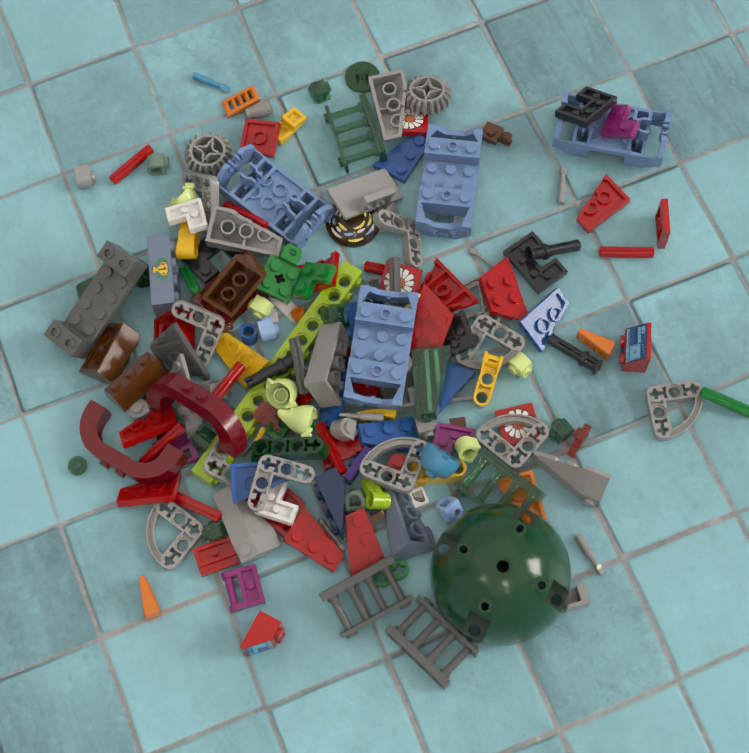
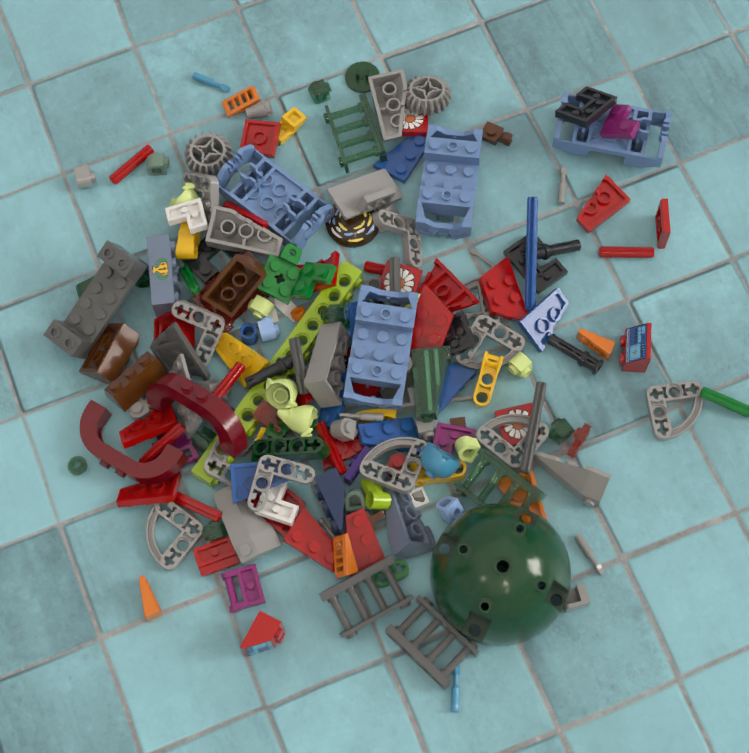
none -> orange slope [333,533,358,578]
none -> dark azure piece [450,665,460,712]
none -> dark grey axle [520,381,547,475]
none -> blue axle [524,197,538,310]

